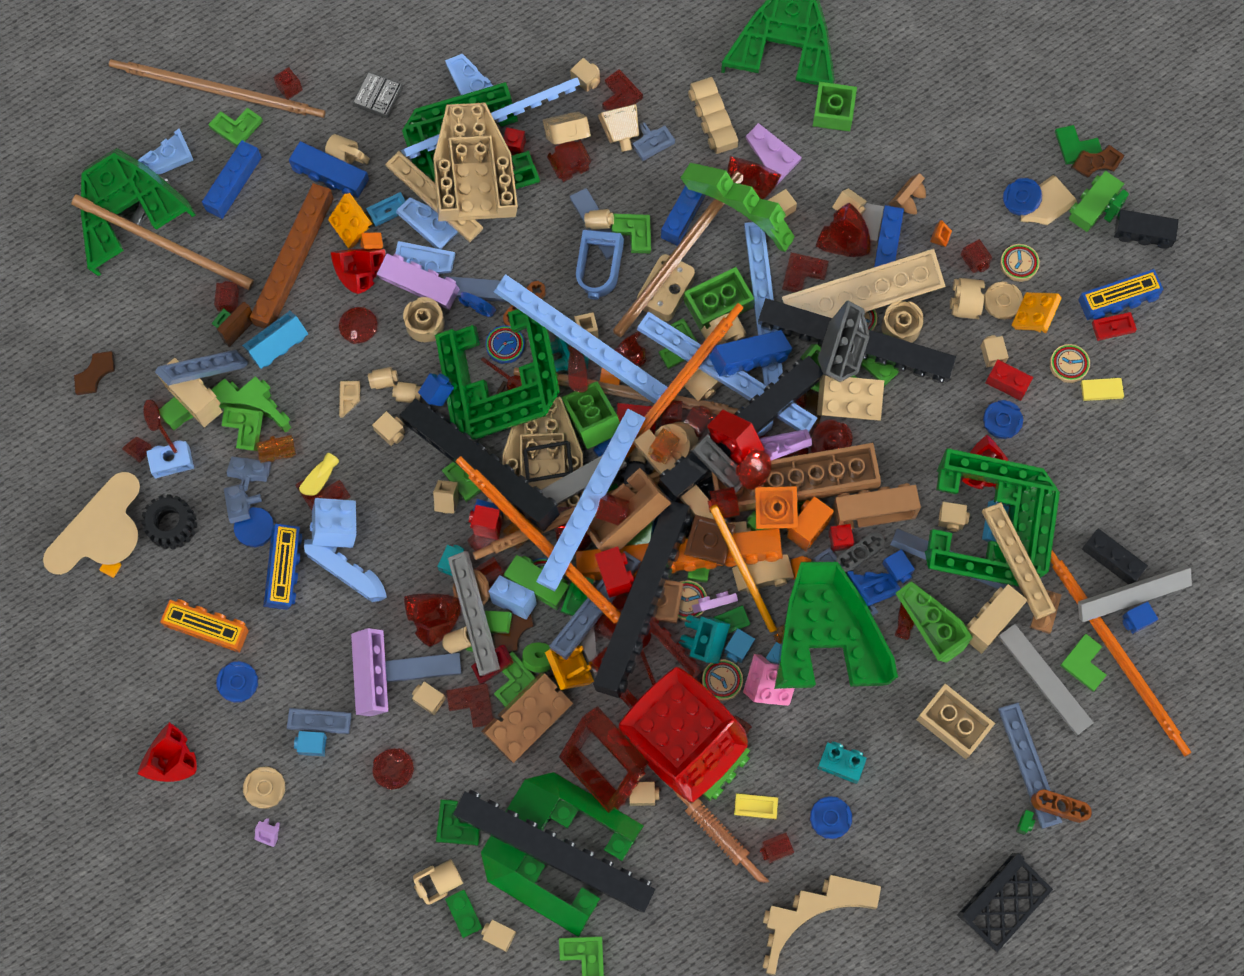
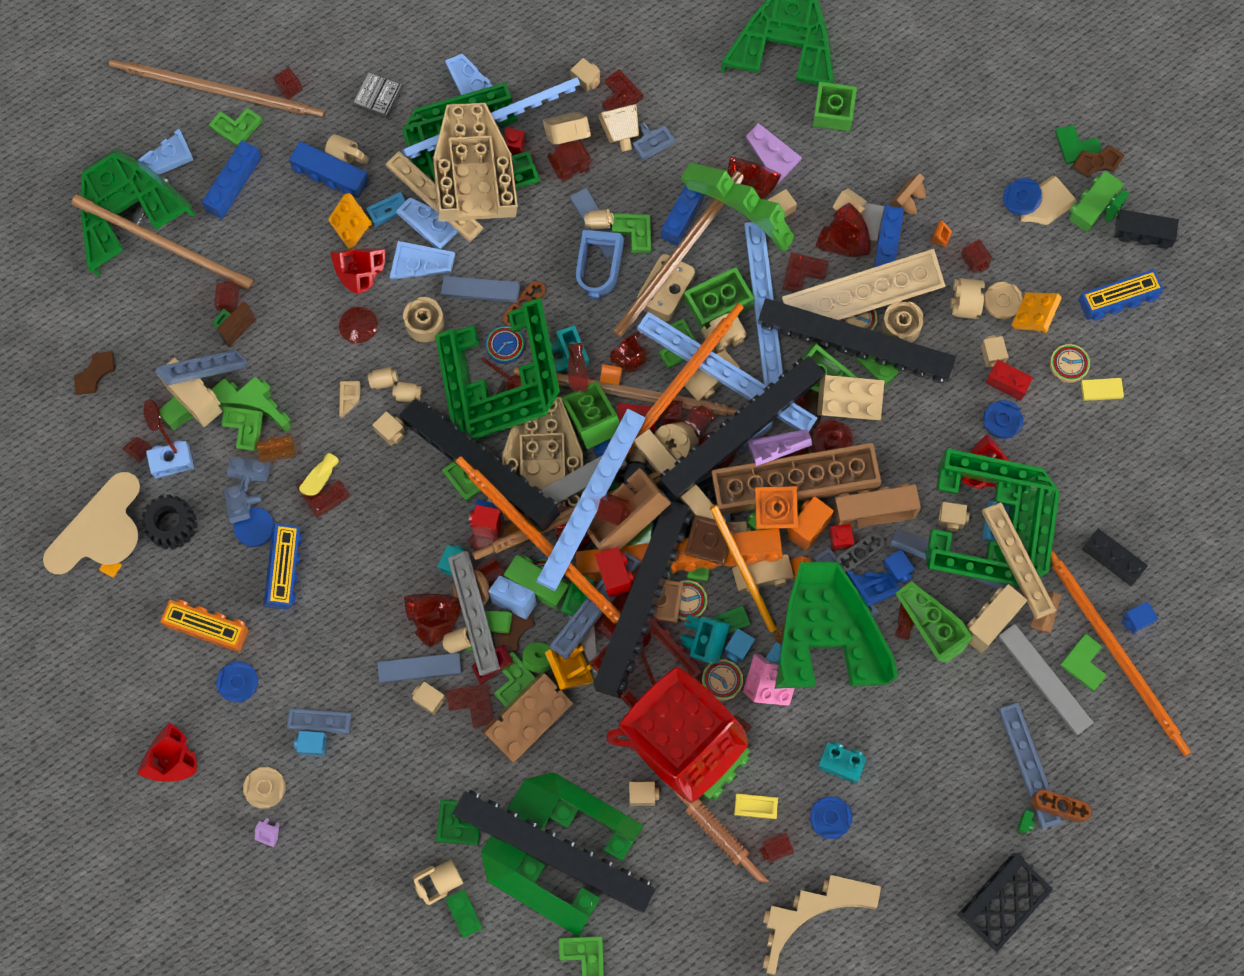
dark azure brick [242,311,308,369] -> none
dark orange brick [250,183,334,329] -> none
light blue brick [304,539,387,602] -> none
light blue brick [310,498,356,548] -> none
lavender brick [351,628,388,716] -> none
orange slope [360,232,383,249] -> none
clear red dish [372,748,414,790] -> none
lavender brick [377,254,460,310] -> none
blue brick [418,373,454,407] -> none
tan brick [433,480,459,513] -> none
blue tile [458,292,496,317] -> none
tan brick [481,920,516,952] -> none
light blue plate [494,274,668,404] -> none
black piece [523,441,573,482] -> none
clear red window [559,706,649,813] -> none
tan brick [574,312,598,338] -> none
clear orange brick [648,428,680,464] -> none
tan brick [688,77,738,154] -> none
dark grey plate [691,435,749,493] -> none
lavender plate [692,591,738,613] -> none
red brick [707,409,765,466] -> none
clear red brick [707,487,740,518] -> none
blue brick [709,330,792,377] -> none
clear red dish [736,448,771,490] -> none
dark grey wedge [818,300,870,382] -> none
tan brick [916,684,995,759] -> none
tile [1000,244,1040,282] -> none
light grey tile [1078,565,1192,622] -> none
red plate [1092,312,1137,341] -> none

